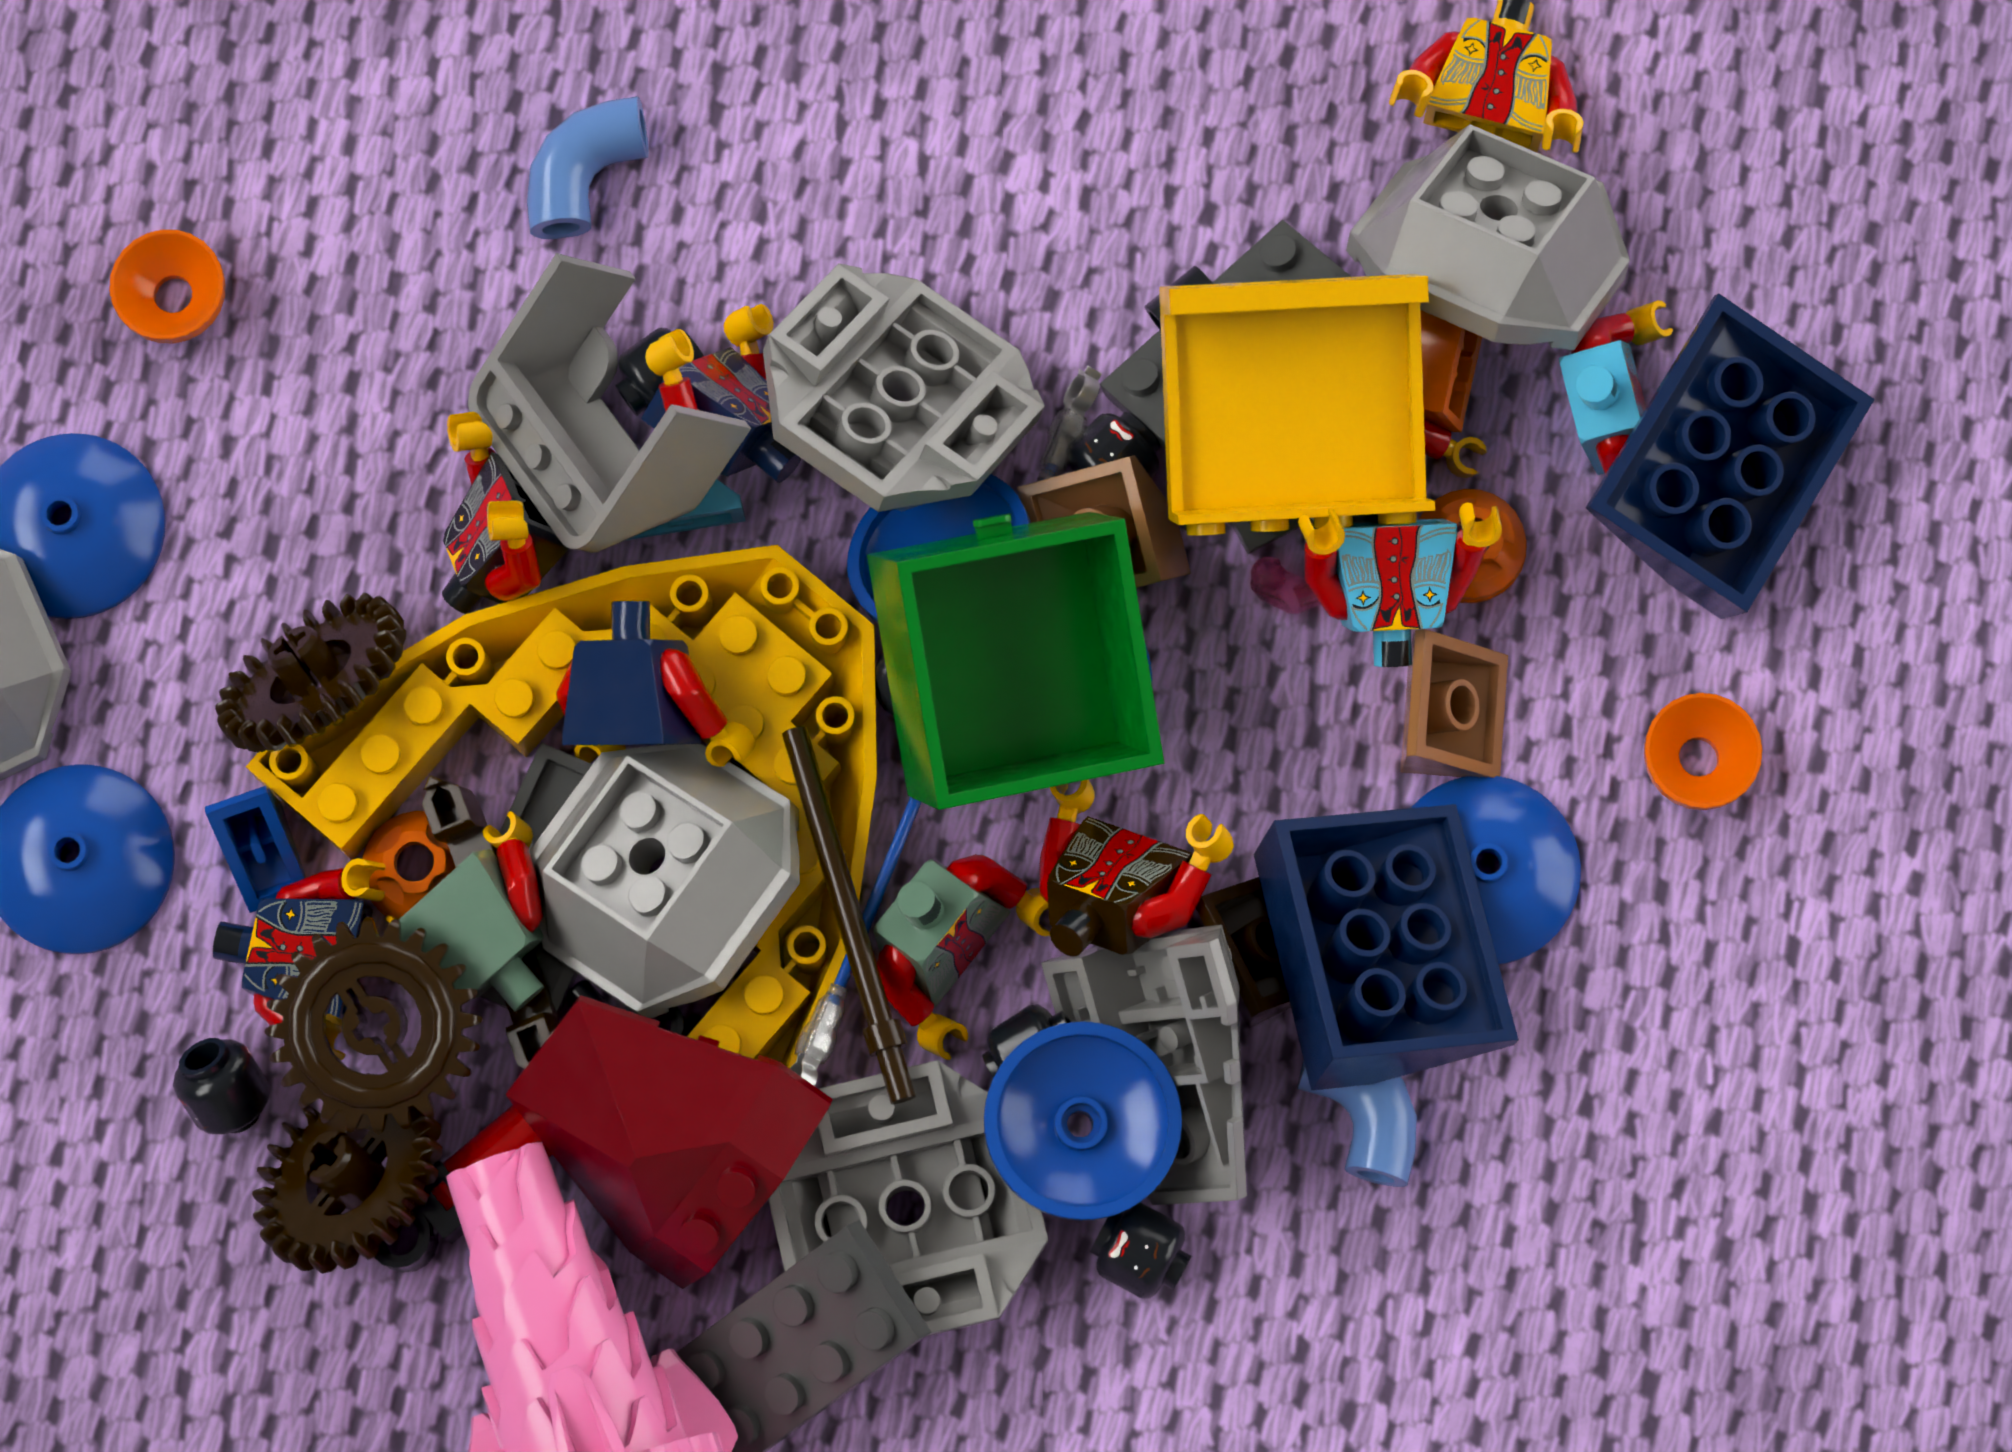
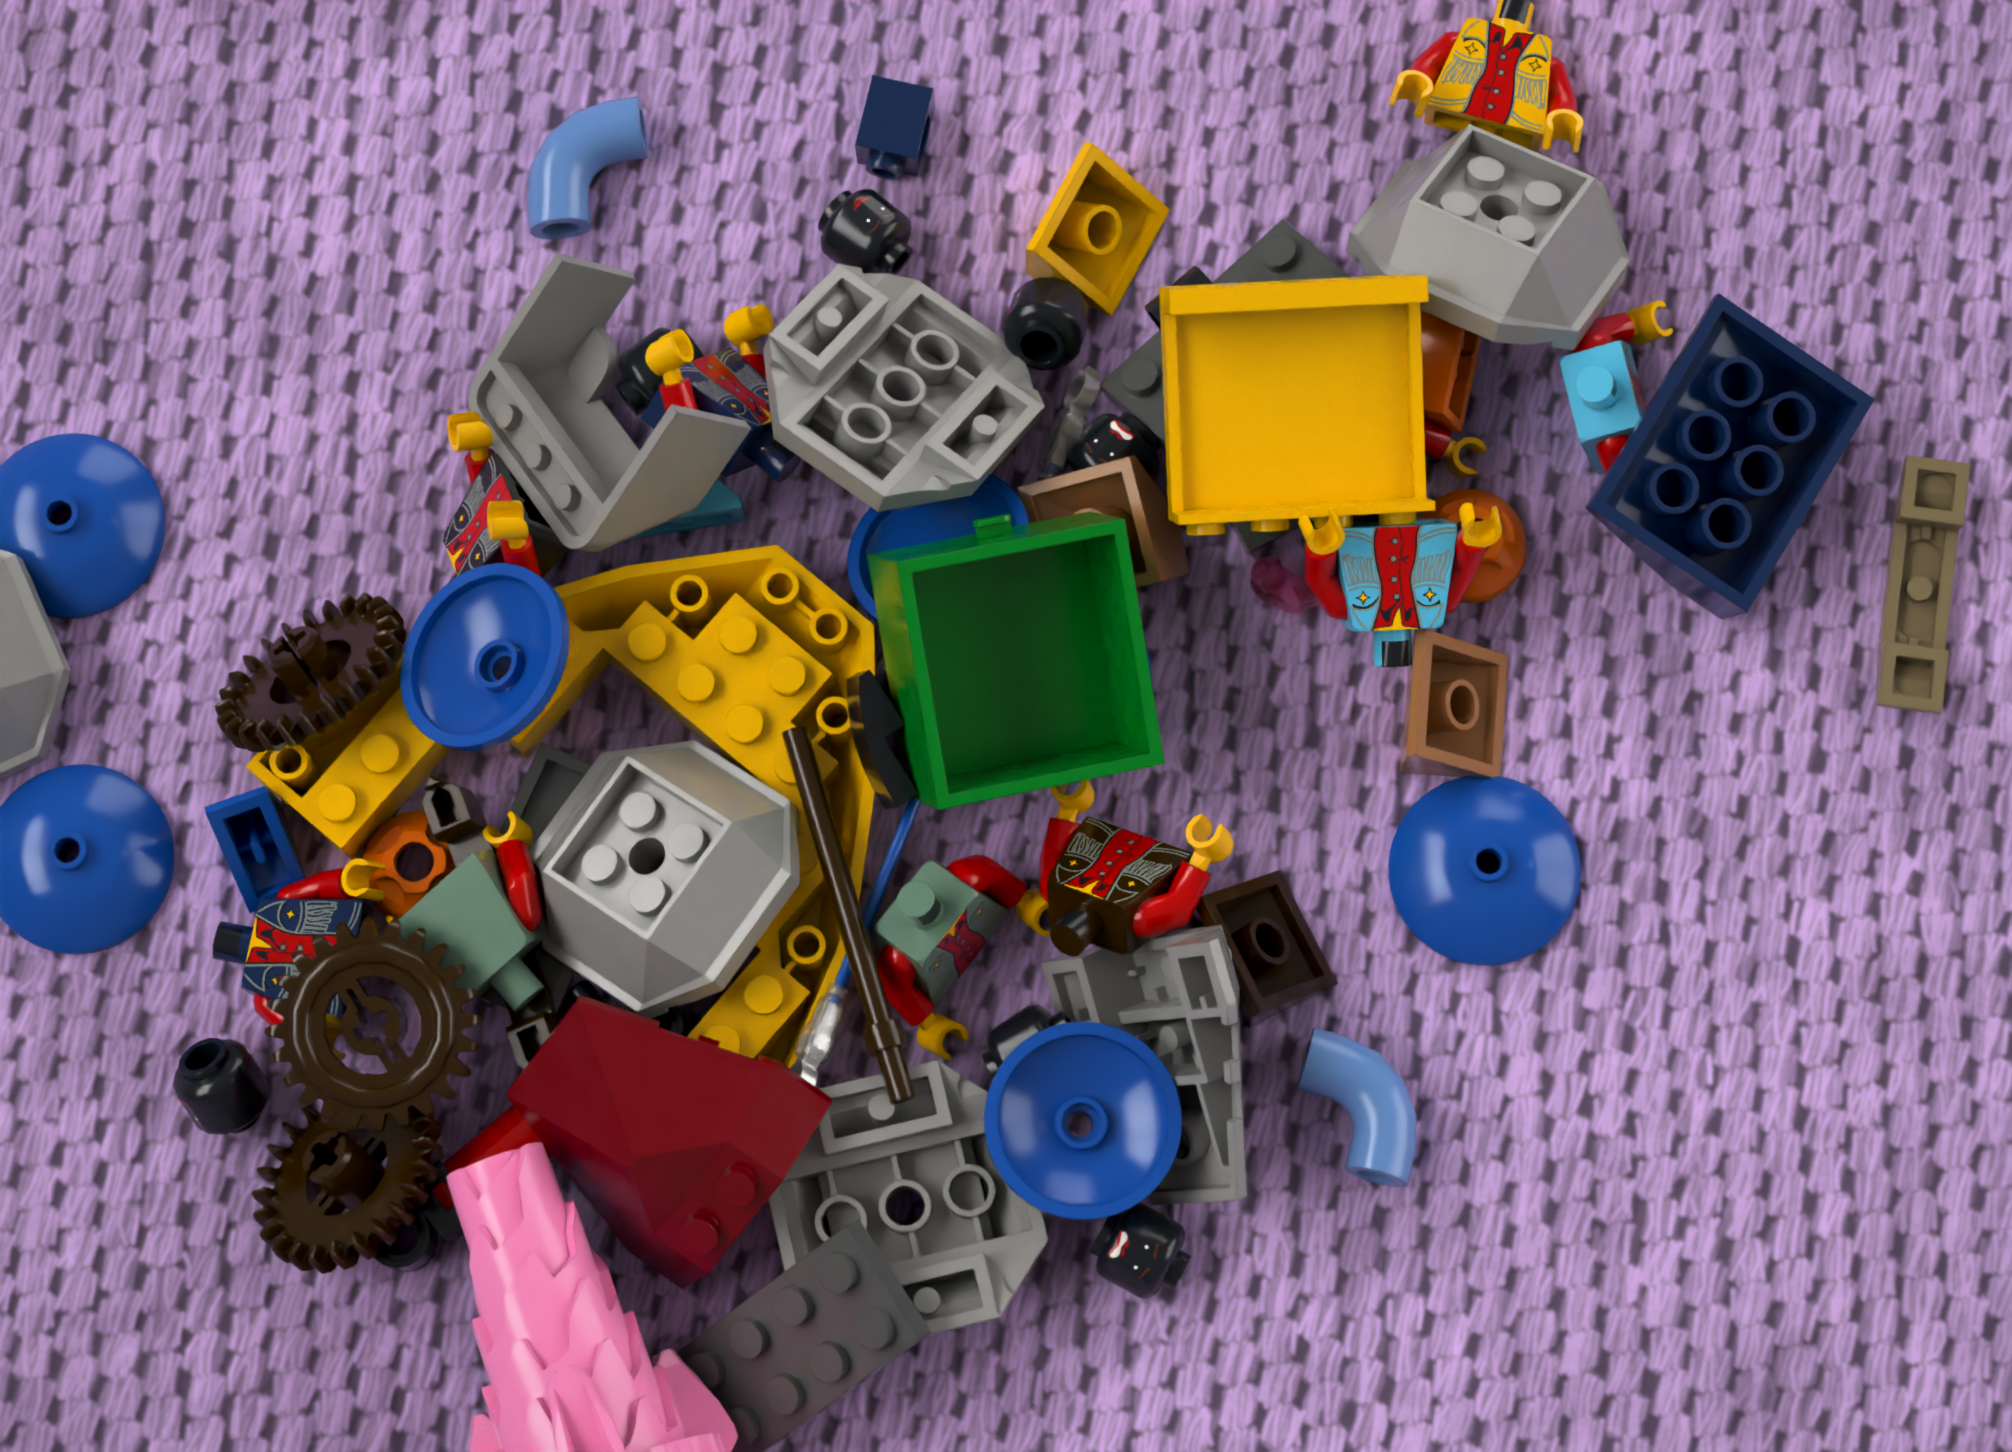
orange piece [109,229,226,344] -> none
dark blue torso [556,601,755,767] -> none
dark blue slope [1253,804,1519,1091] -> none
orange piece [1644,693,1762,810] -> none
none -> blue dish [400,563,569,751]
none -> black head [818,189,912,275]
none -> black slope [847,669,919,809]
none -> dark blue brick [855,75,935,180]
none -> black head [1003,277,1090,371]
none -> yellow slope [1025,142,1170,316]
none -> dark tan slope [1876,455,1971,715]

